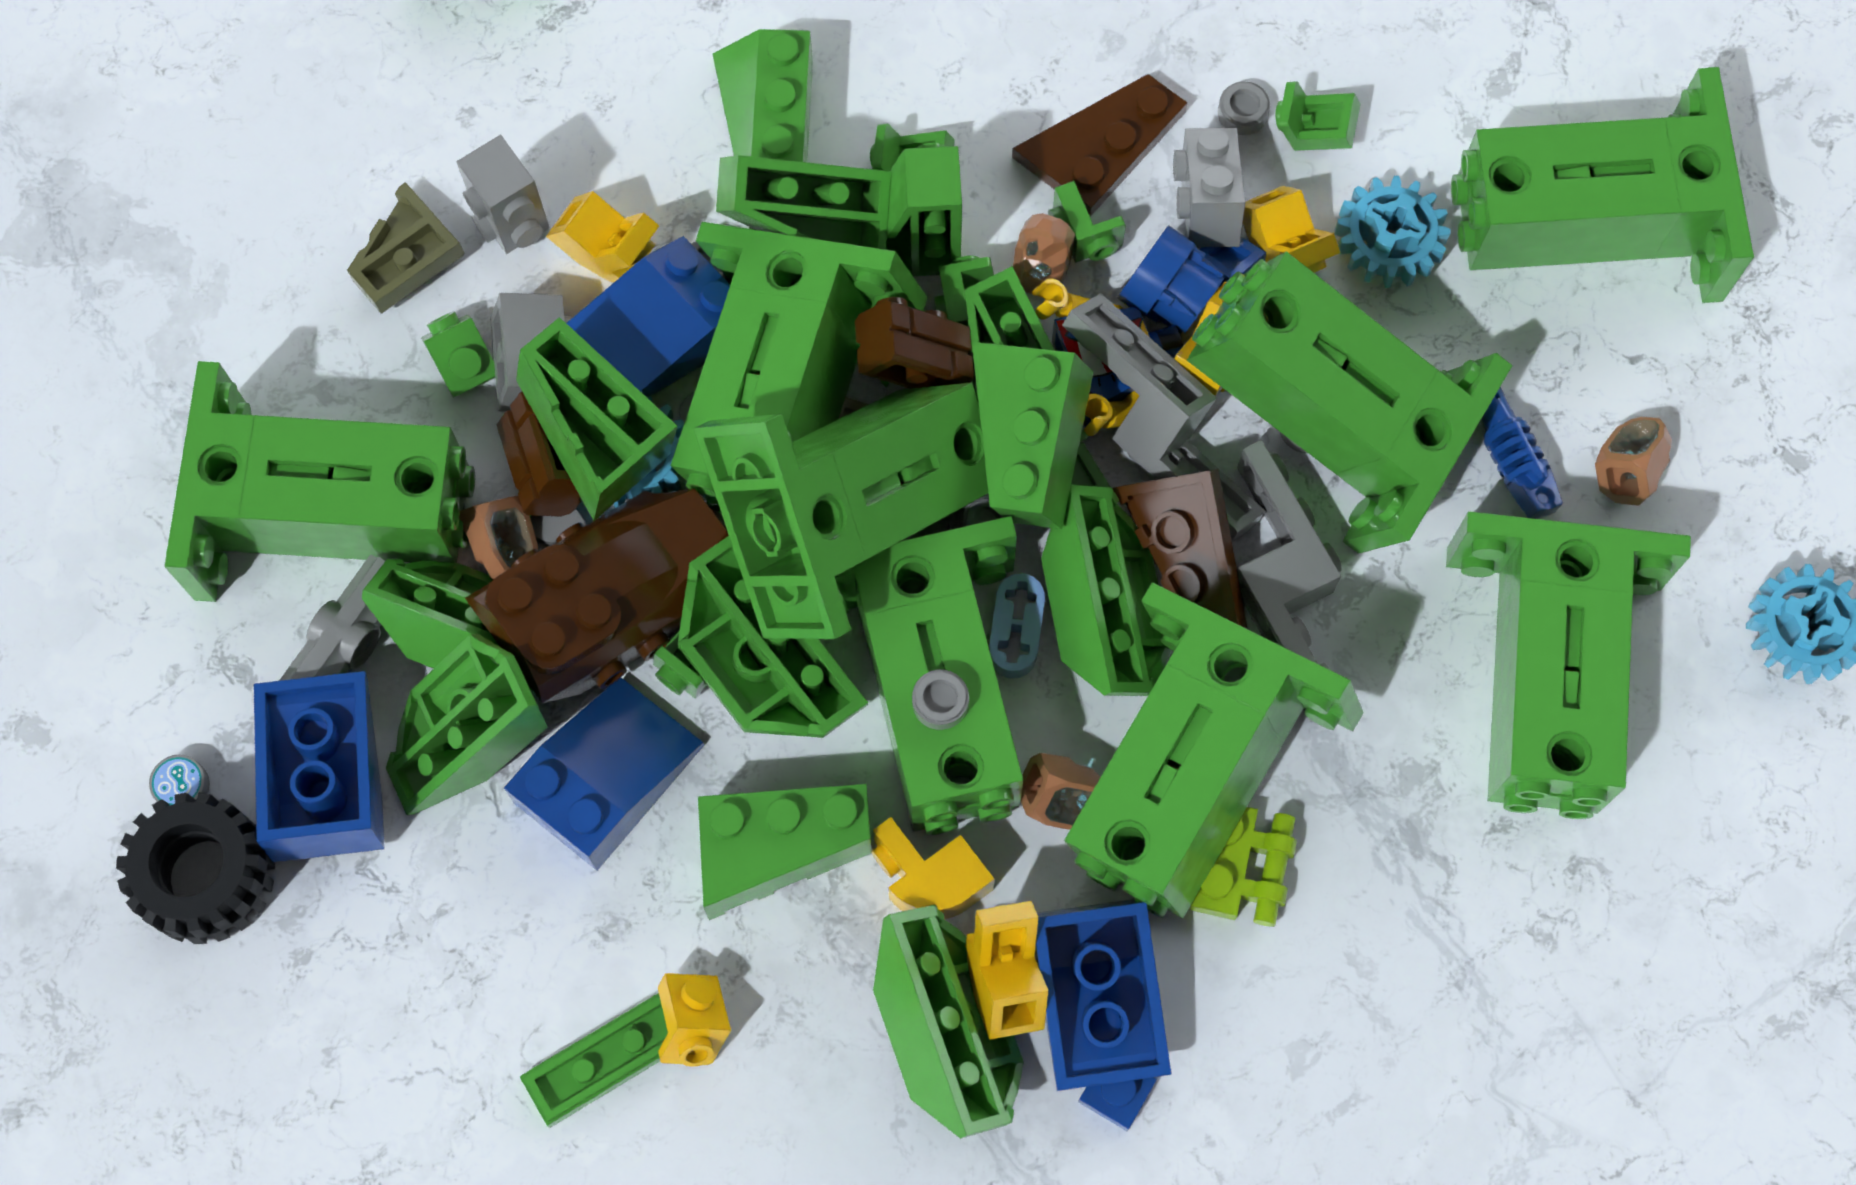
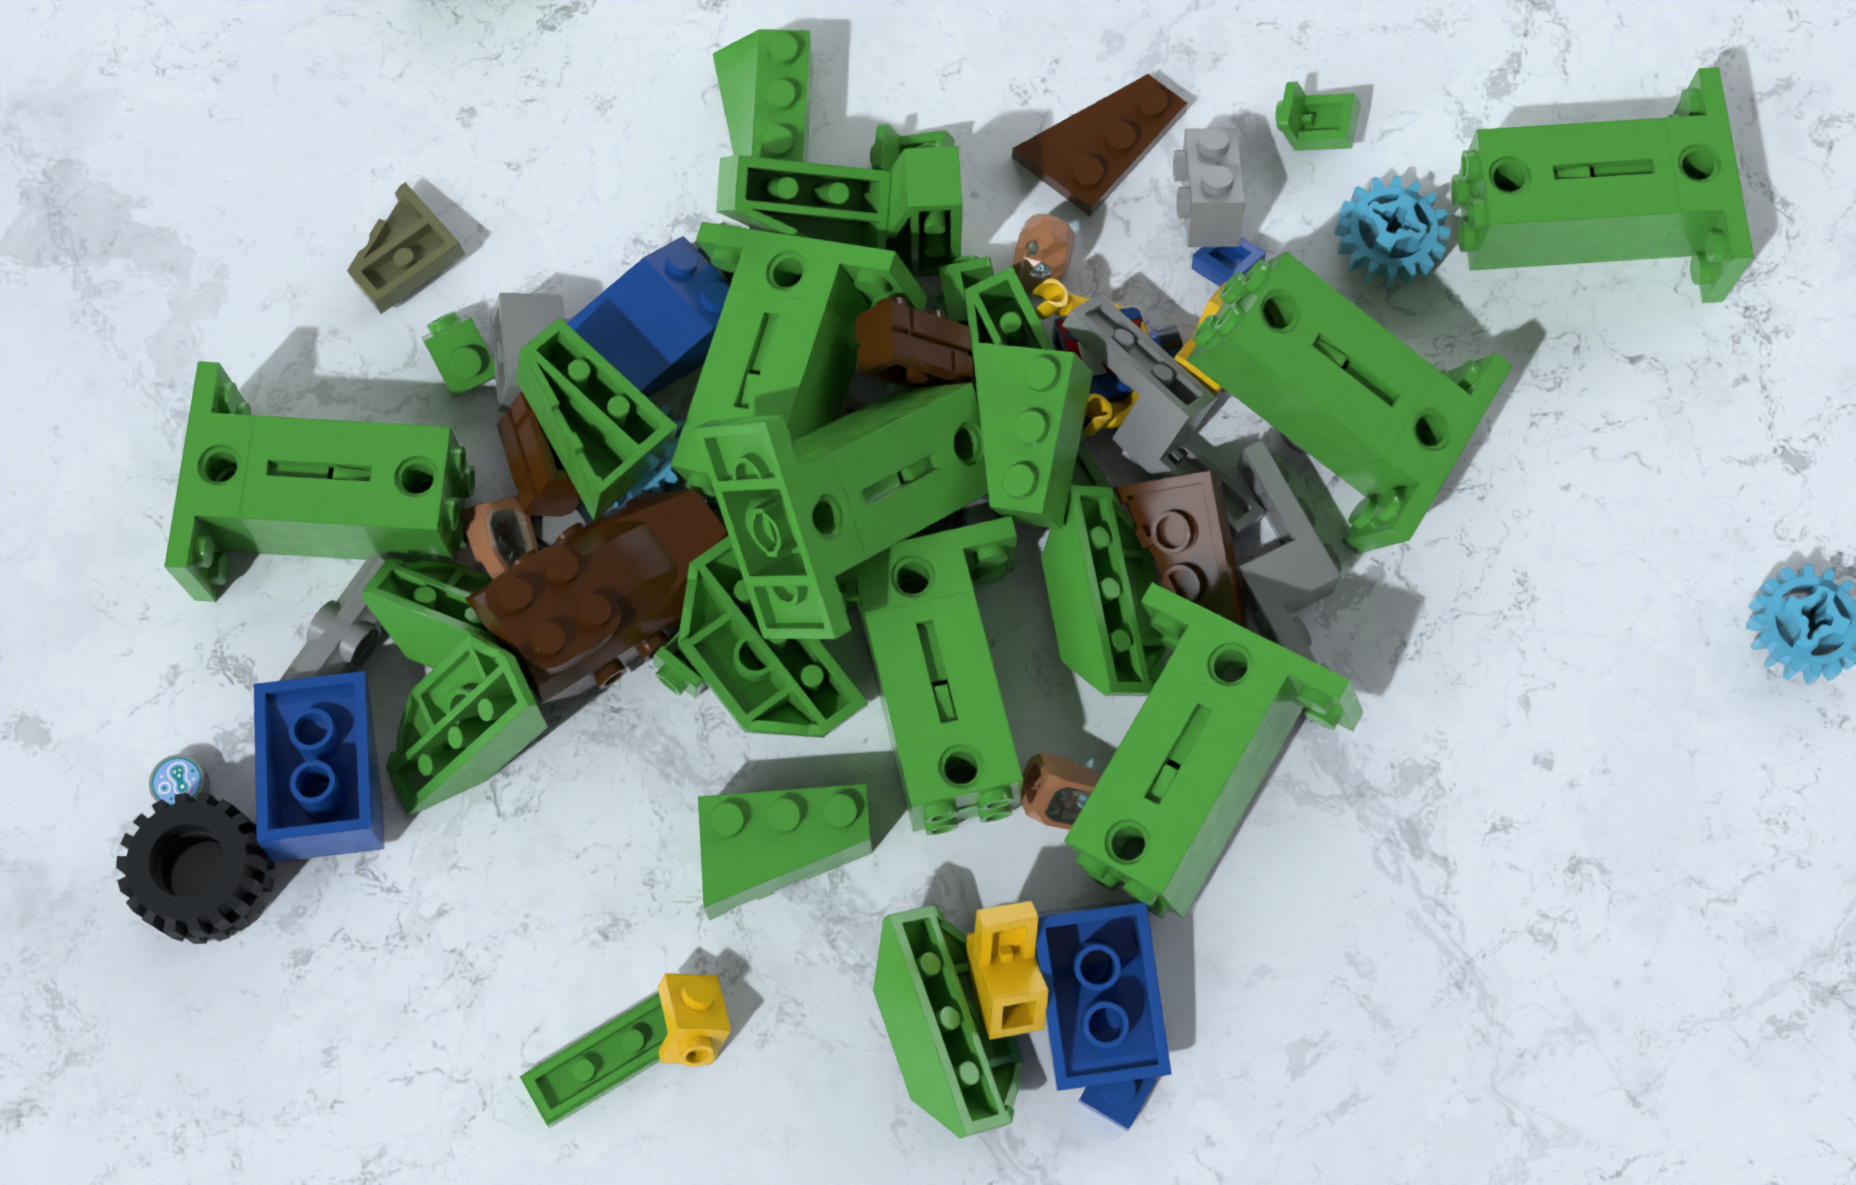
light grey brick [456,134,550,254] -> none
blue slope [504,678,704,871] -> none
yellow brick [546,191,659,283] -> none
yellow brick [871,817,995,919] -> none
light grey tile [912,670,969,730] -> none
light blue beam [989,573,1045,679] -> none
bright green bracket [1048,181,1126,263] -> none
blue piece [1117,225,1225,334] -> none
lime plate [1189,807,1297,927] -> none
light grey tile [1218,81,1270,135] -> none
yellow brick [1243,186,1340,273] -> none
bright green brick [1446,511,1691,819] -> none
blue hinge [1481,387,1563,519] -> none
nougat rock [1595,417,1672,506] -> none

